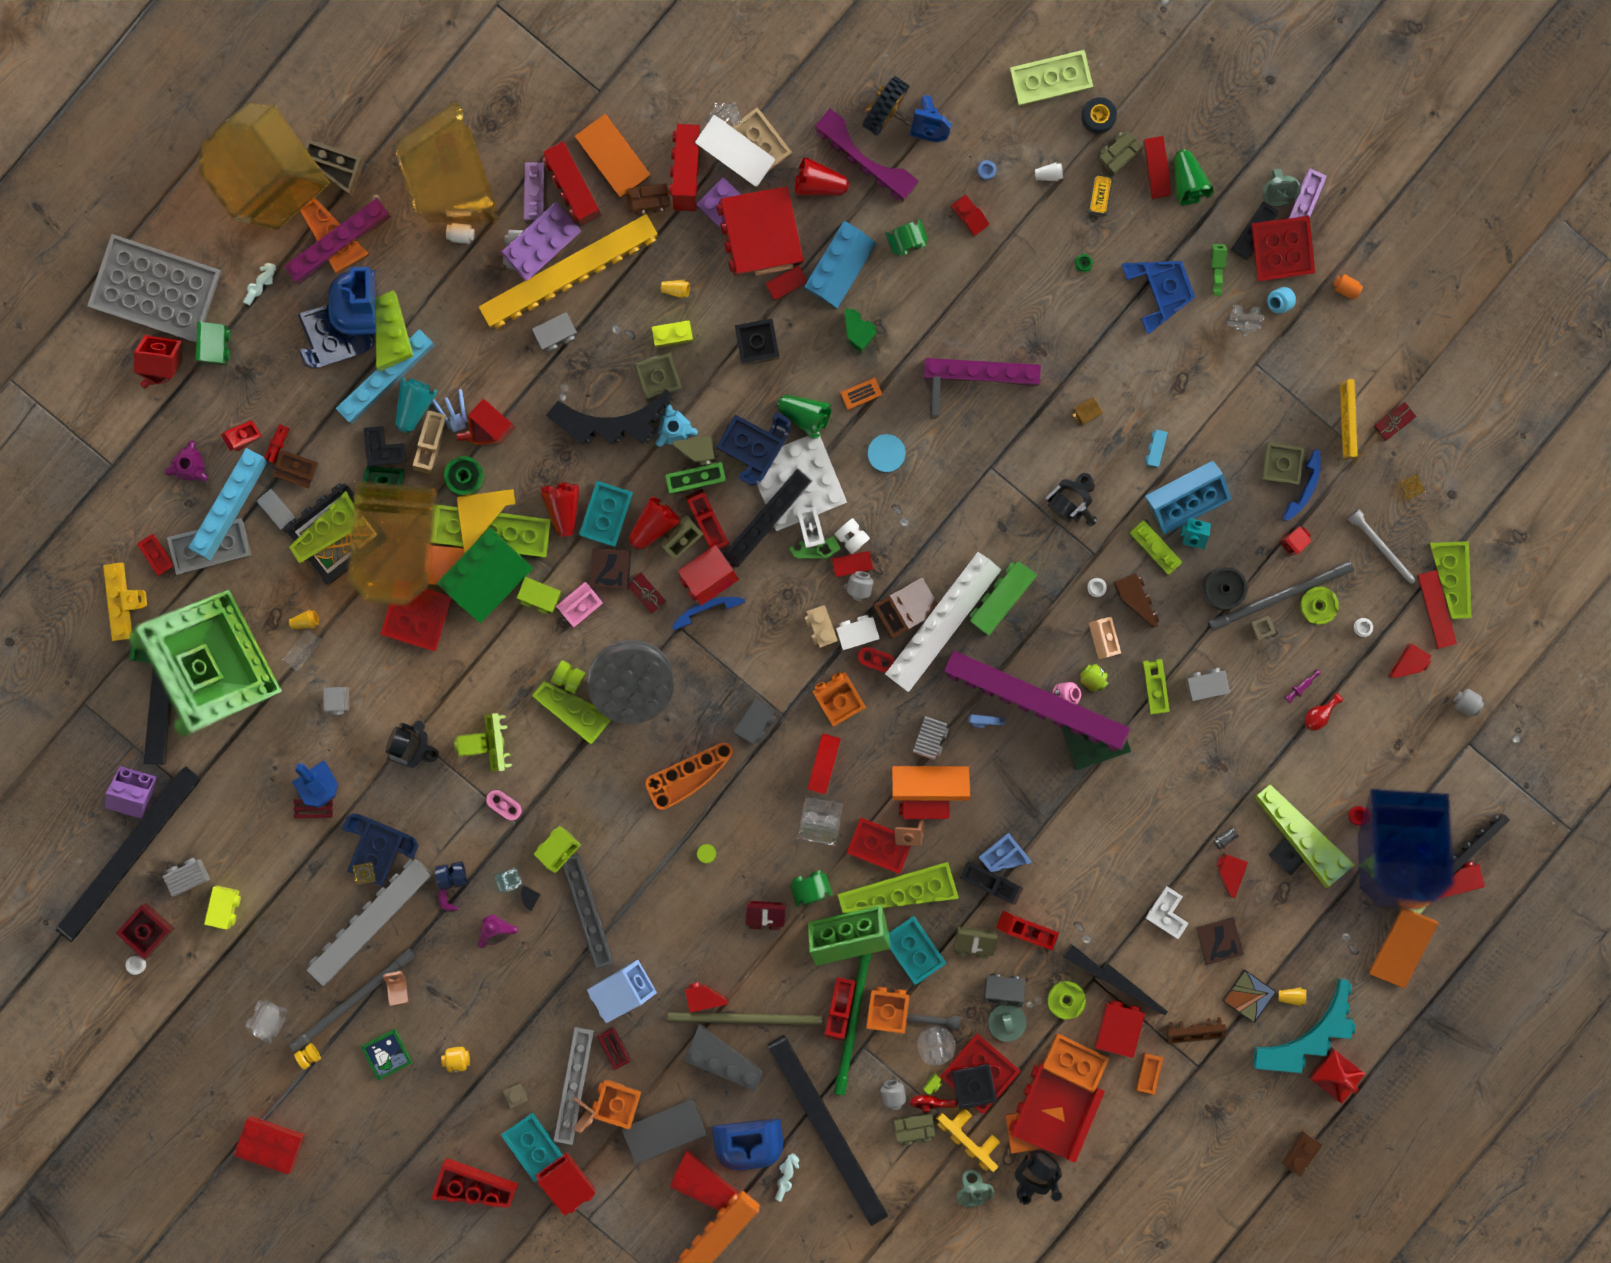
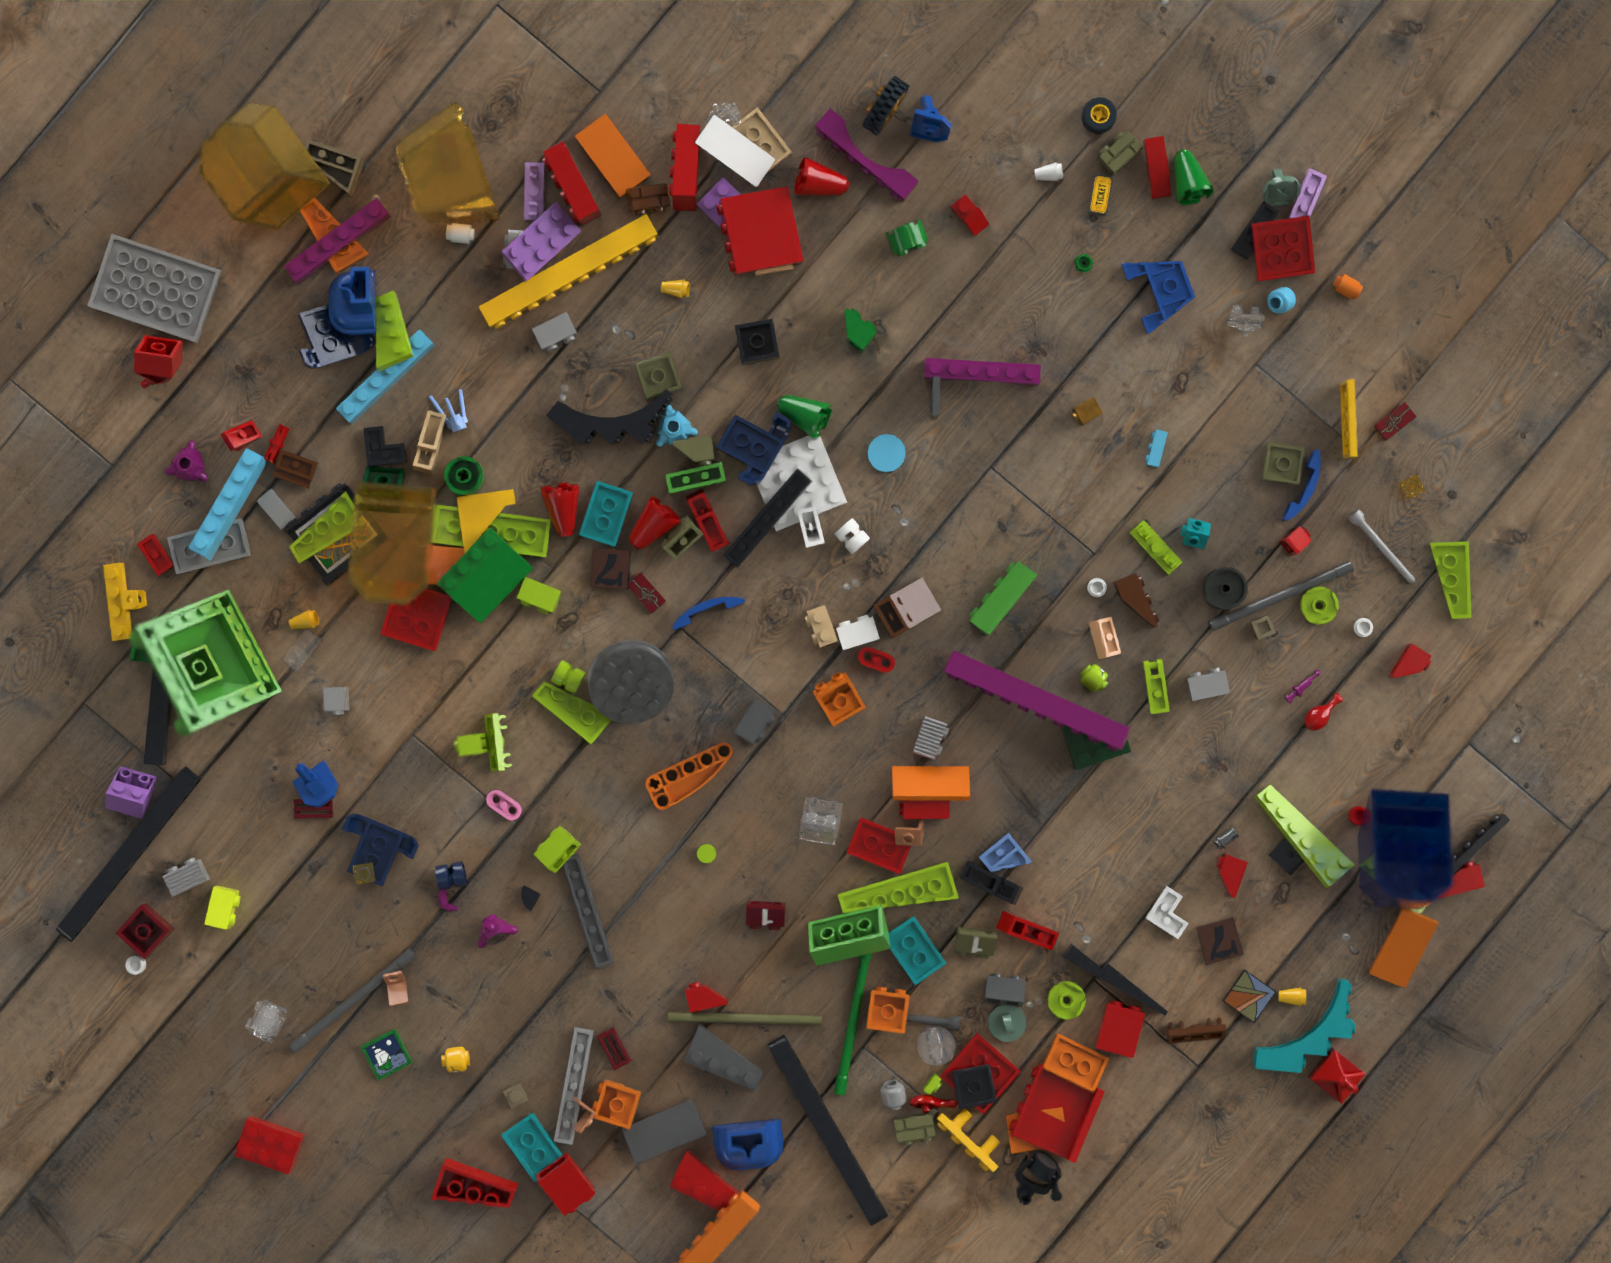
slope [196,322,231,365] -> none
light aqua animal [243,263,277,306] -> none
yellow wheel [294,1043,321,1070] -> none
light grey brick [307,859,433,986] -> none
black piece [385,720,439,768] -> none
teal cone [395,377,438,433] -> none
red piece [457,398,516,446] -> none
clear light blue slope [495,867,523,893] -> none
bright pink plate [556,582,603,628] -> none
light blue slope [587,960,657,1023] -> none
neon yellow brick [652,320,694,348] -> none
red brick [678,545,739,606] -> none
red tile [765,266,807,301] -> none
light aqua animal [774,1153,799,1202] -> none
bright green piece [789,536,841,559] -> none
green brick [790,870,833,907] -> none
dark azure slope [804,221,877,309] -> none
red slope [807,733,841,794] -> none
red slope [824,977,855,1041] -> none
red tile [832,551,873,577] -> none
orange tile [840,377,883,410] -> none
light grey head [847,571,874,601] -> none
white brick [885,552,1001,692] -> none
sand green tile [956,1169,995,1207] -> none
medium blue wing [968,714,1006,728] -> none
medium blue tile [977,160,997,180] -> none
yellowish green plate [1009,50,1093,106] -> none
black piece [1045,473,1097,526] -> none
bright pink head [1052,682,1081,704] -> none
orange tile [1135,1053,1163,1095] -> none
dark azure slope [1145,461,1232,535] -> none
bright green piece [1210,244,1227,296] -> none
reddish brown brick [1281,1131,1322,1177] -> none
red tile [1417,570,1457,649] -> none
light grey head [1453,689,1484,717] -> none

